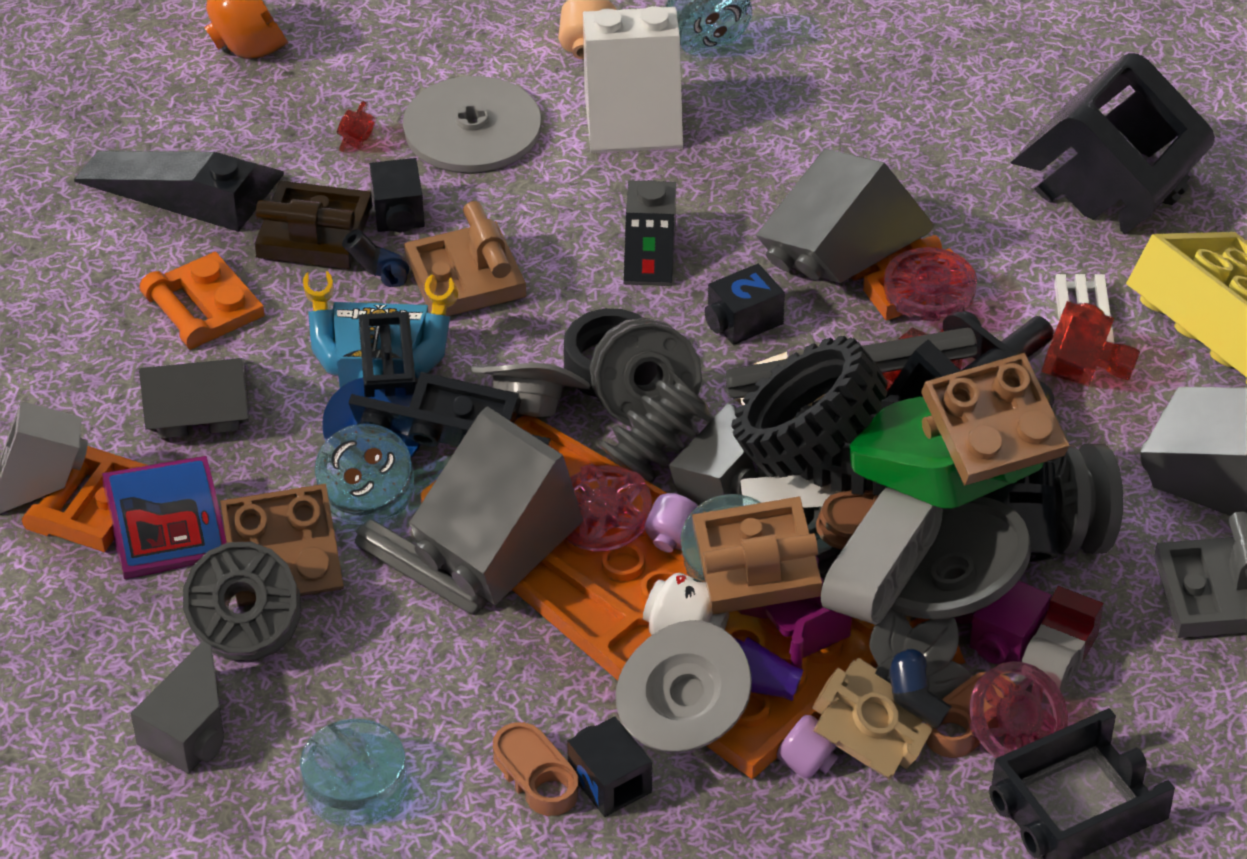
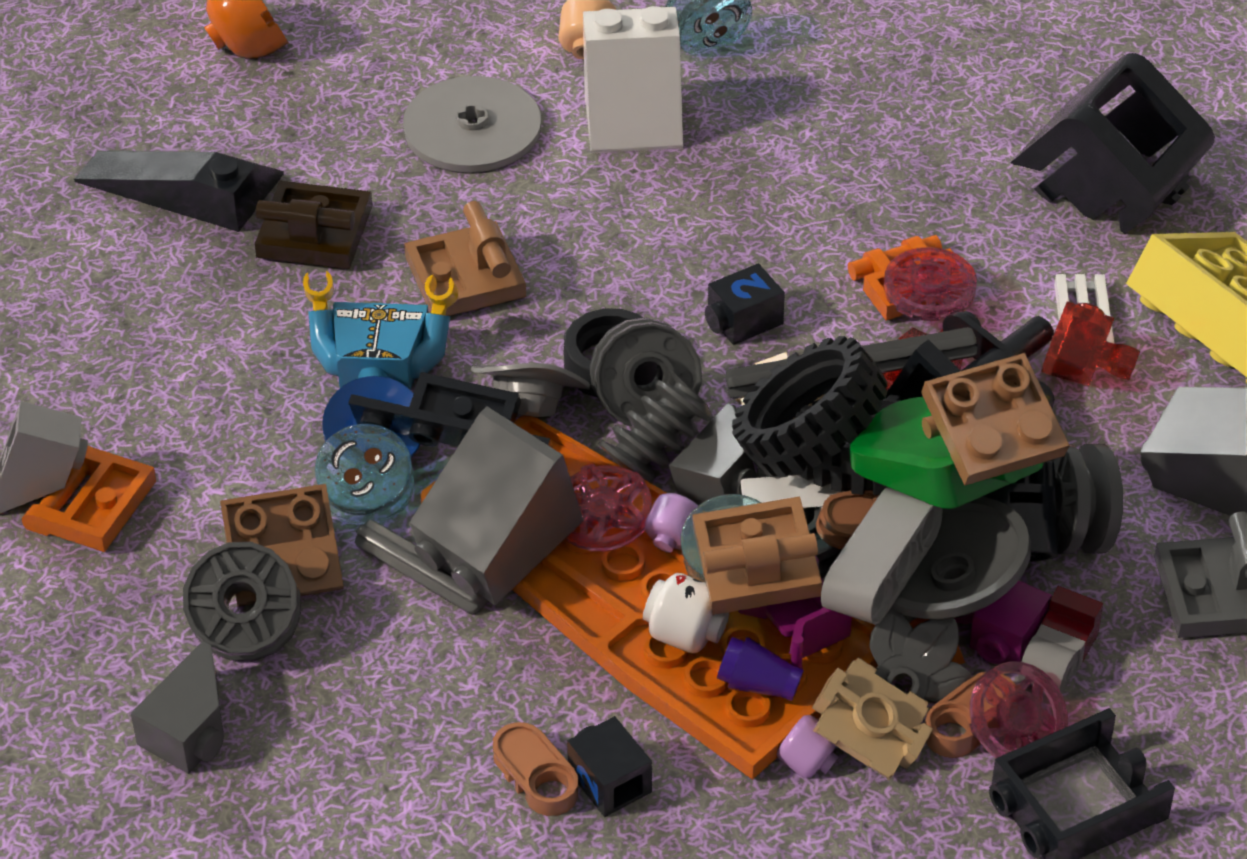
slope [102,456,226,579] -> none
orange plate [139,251,265,350] -> none
dark grey slope [139,358,250,438] -> none
clear light blue head [300,719,408,826] -> none
clear red plate [337,101,376,152] -> none
arm [342,229,409,287] -> none
black tile [358,312,416,398] -> none
black brick [369,158,425,233] -> none
light grey hat [615,620,752,753] -> none
slope [624,180,676,286] -> none
dark grey slope [756,148,935,283] -> none
arm [889,649,952,730] -> none

